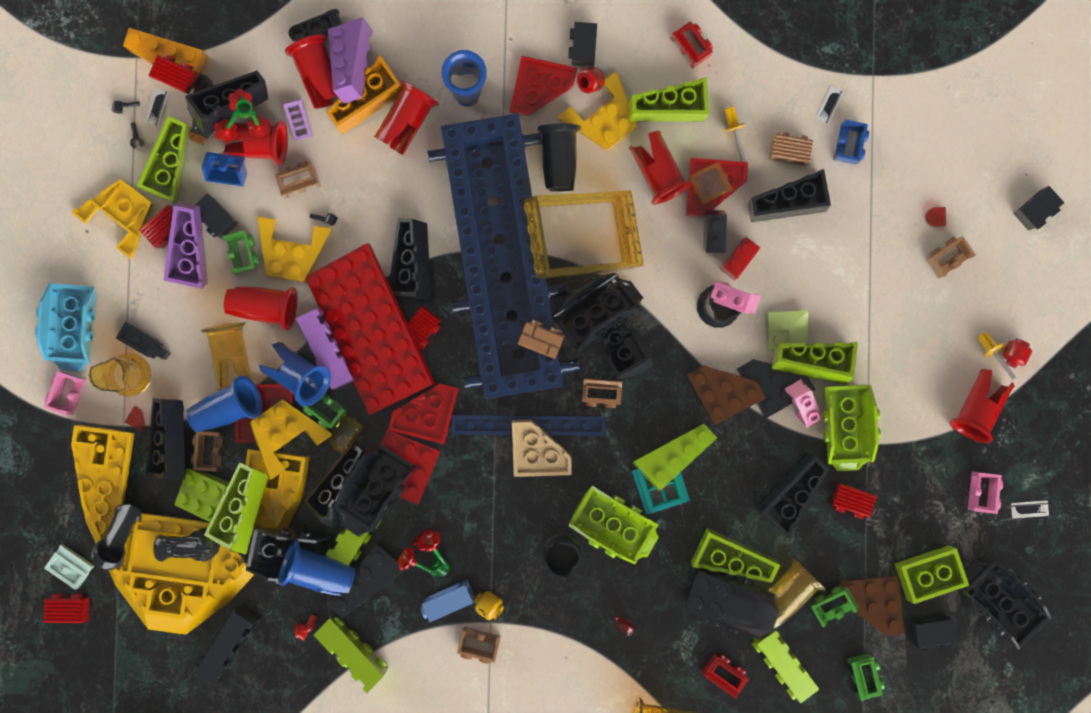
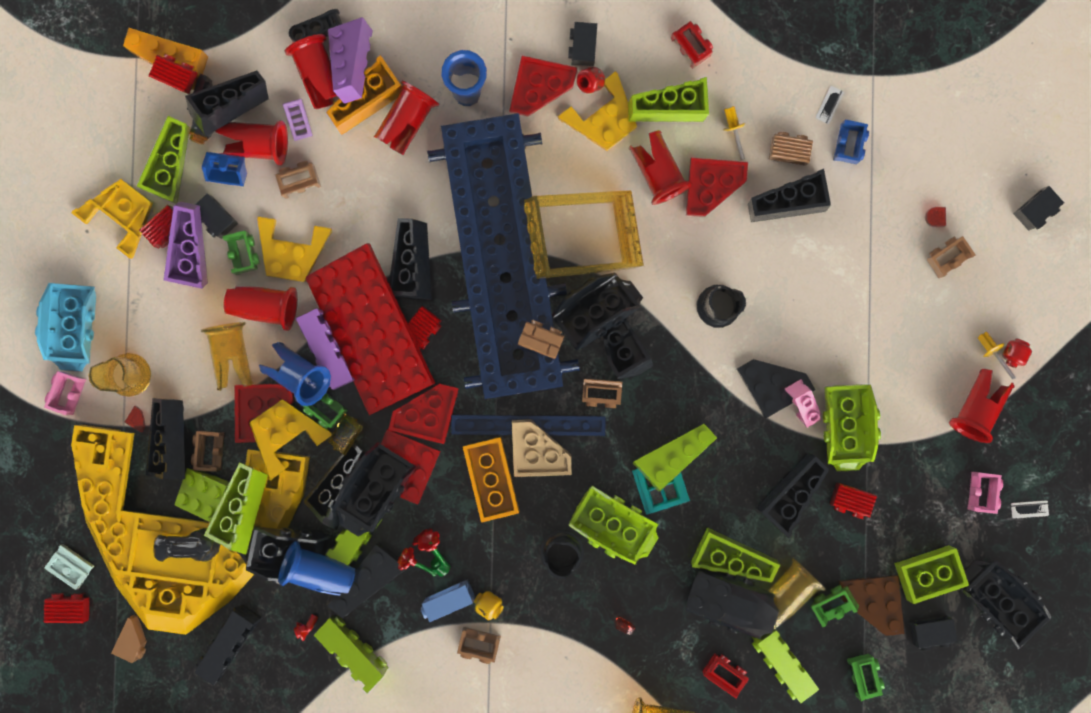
black hair [91,504,142,570] -> none
black hand [112,101,140,114] -> none
black hinge [116,322,171,360] -> none
black hand [130,122,144,148] -> none
sticker [144,88,169,126] -> none
blue piece [186,376,263,432] -> none
red plant [213,89,271,143] -> none
black hand [310,212,338,226] -> none
black piece [537,123,581,192] -> none
reddish brown plate [687,365,766,425] -> none
piece [689,162,733,205] -> none
black brick [703,210,727,253] -> none
bright pink window [711,282,761,314] -> none
red brick [720,237,760,281] -> none
yellowish green plate [766,310,809,351] -> none
lime wedge [772,342,858,385] -> none
none -> medium nougat slope [111,614,147,663]
none -> light orange brick [463,437,519,523]

